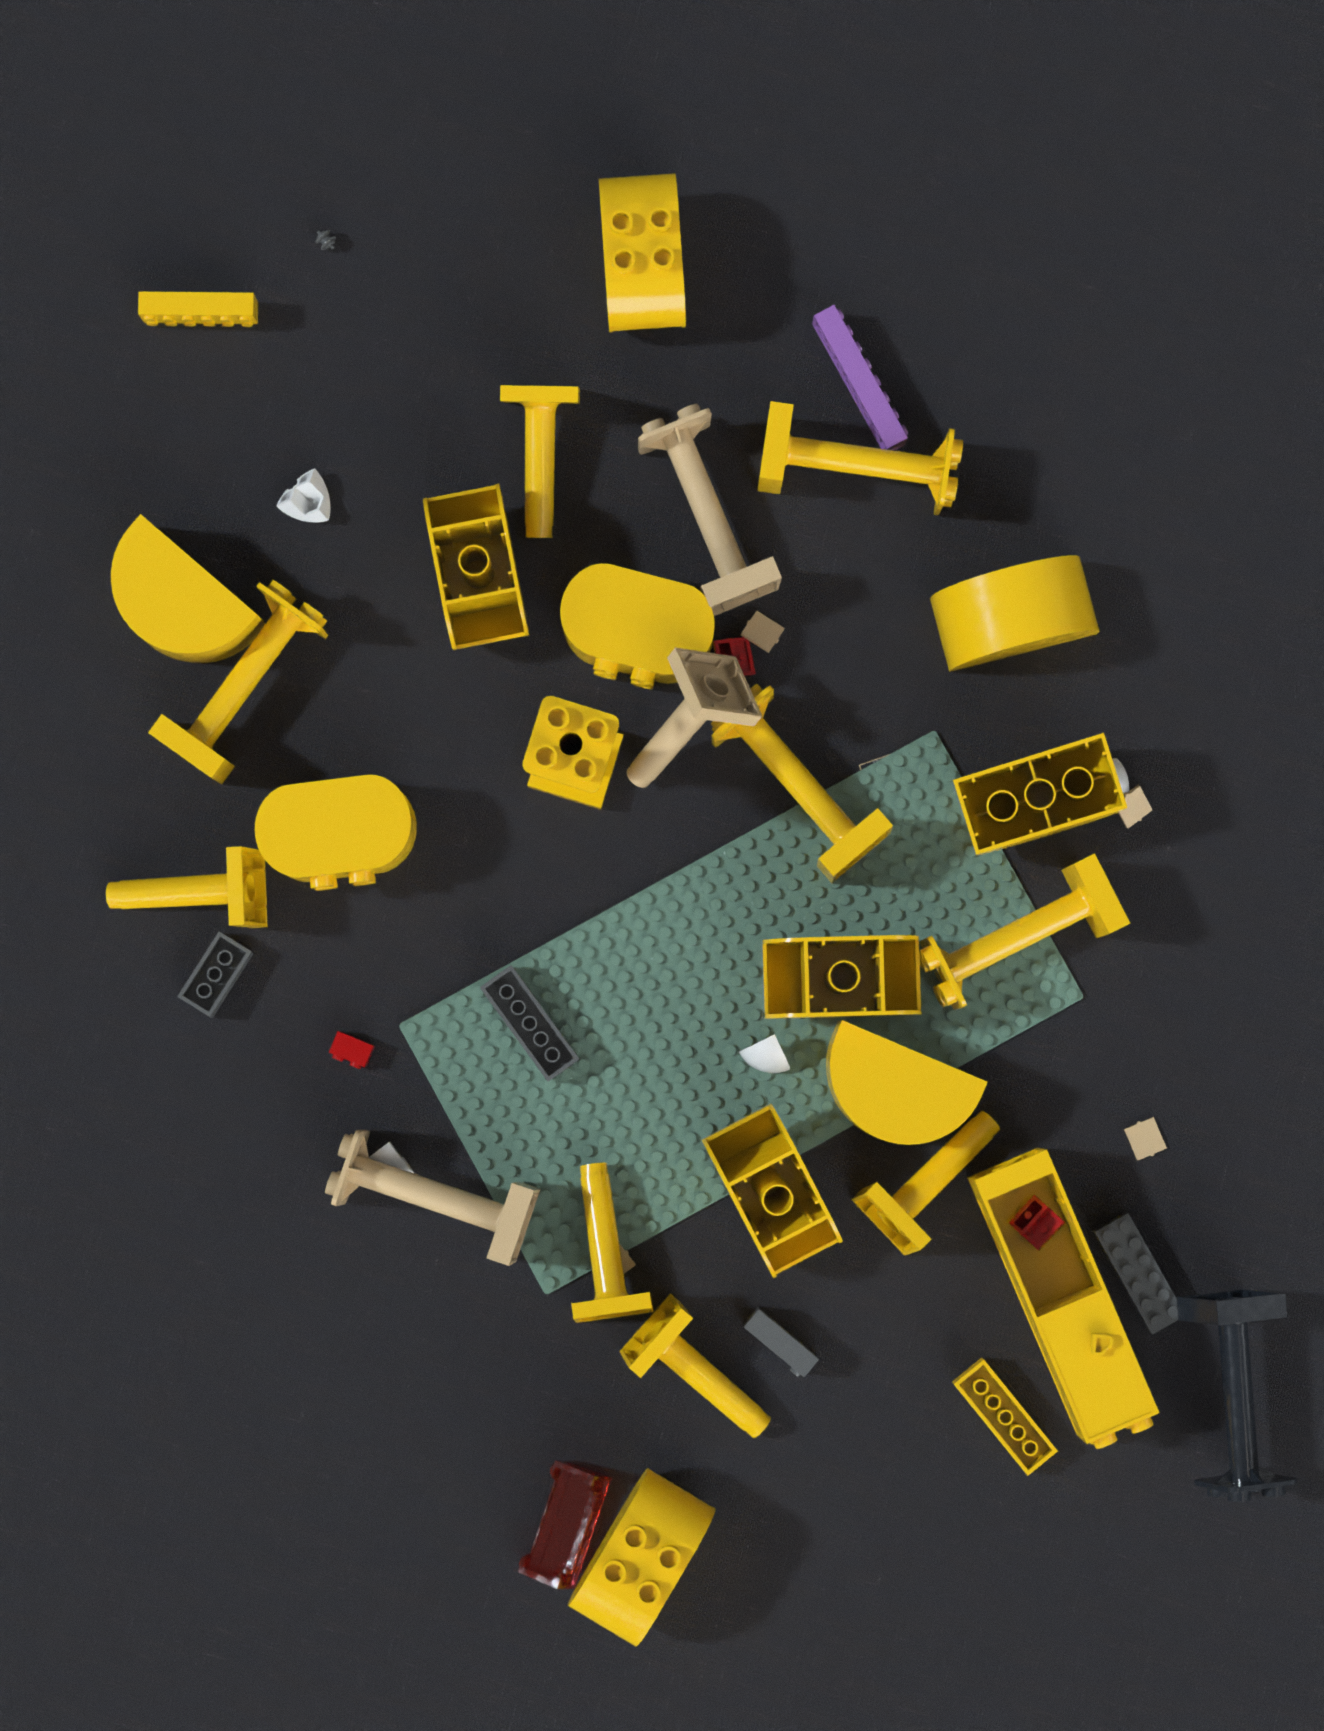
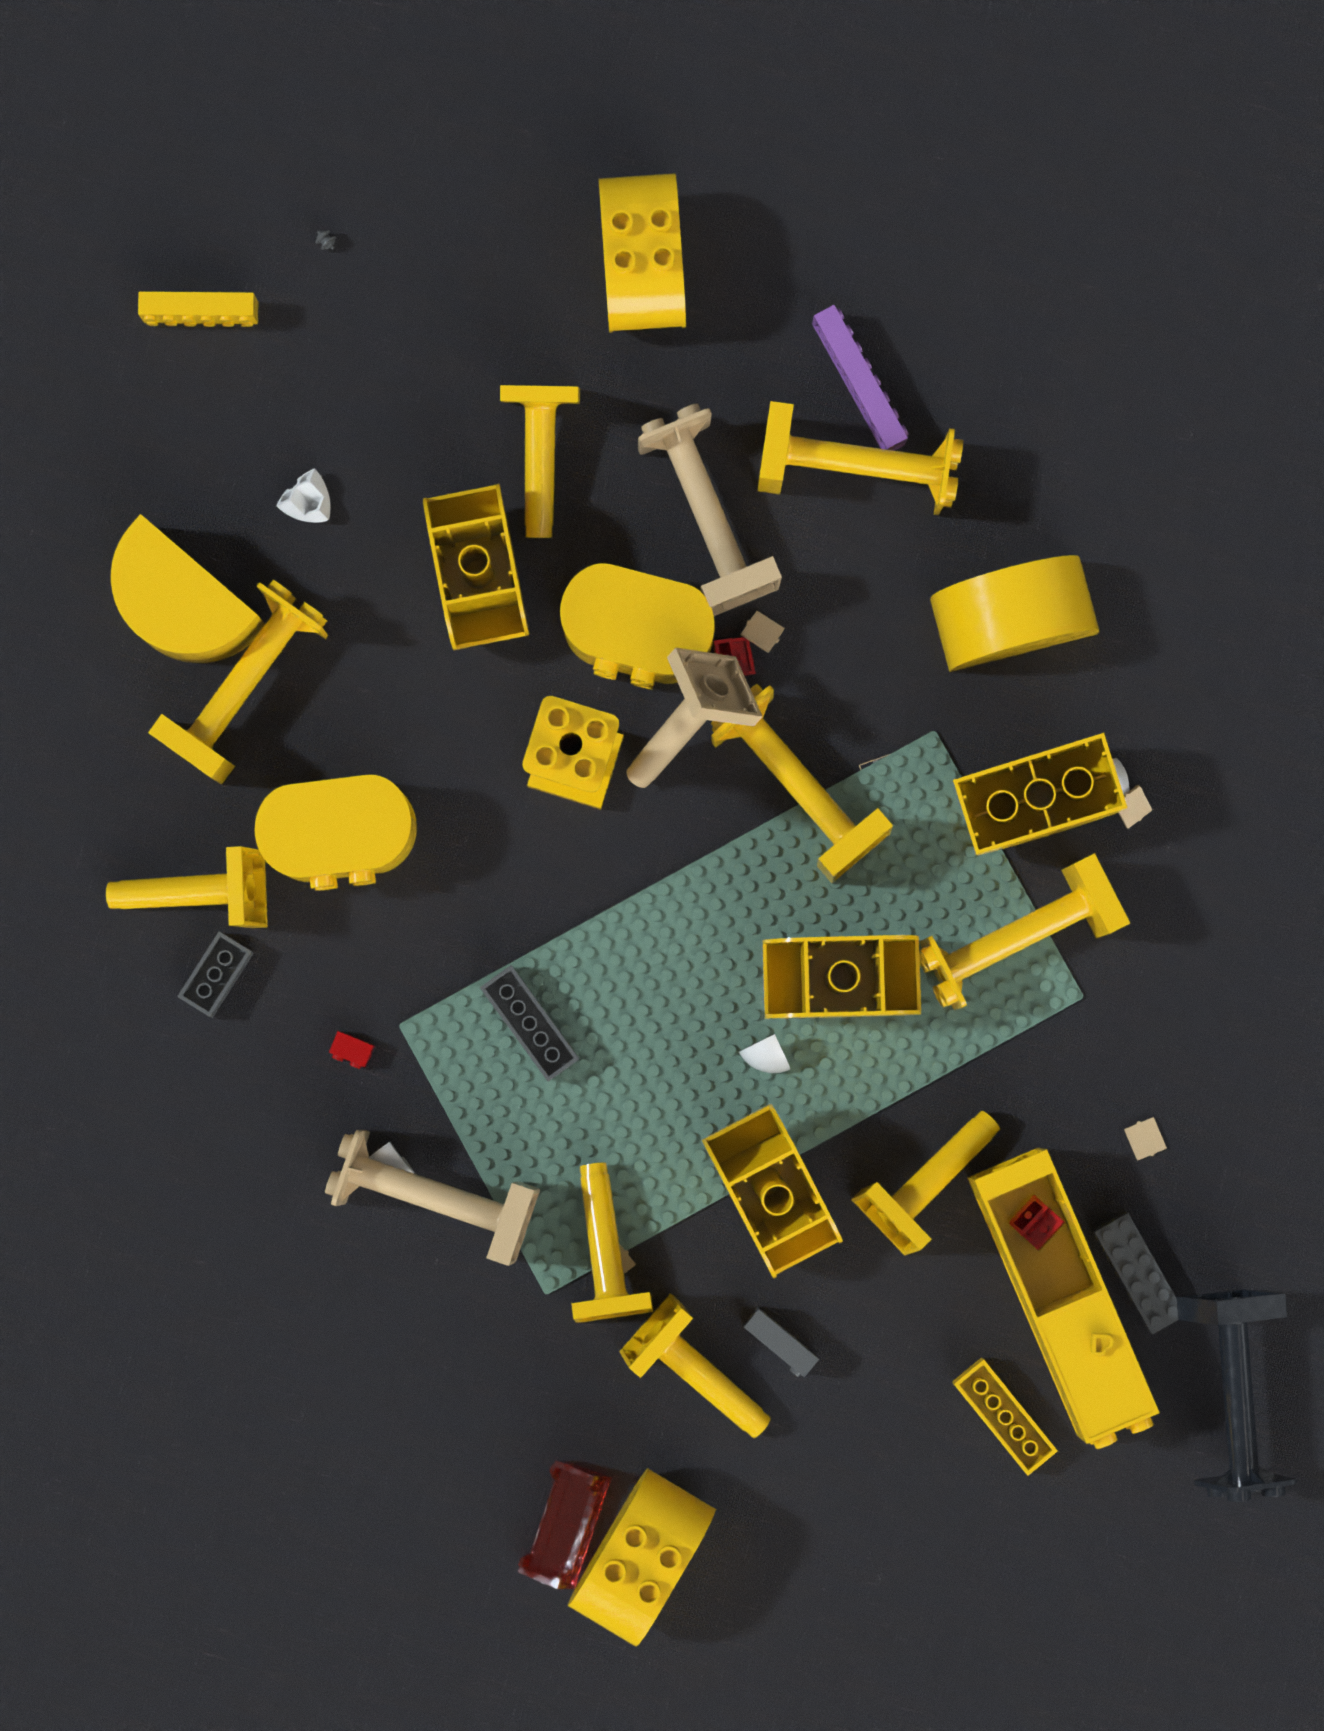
yellow brick [826,1020,987,1145] -> none

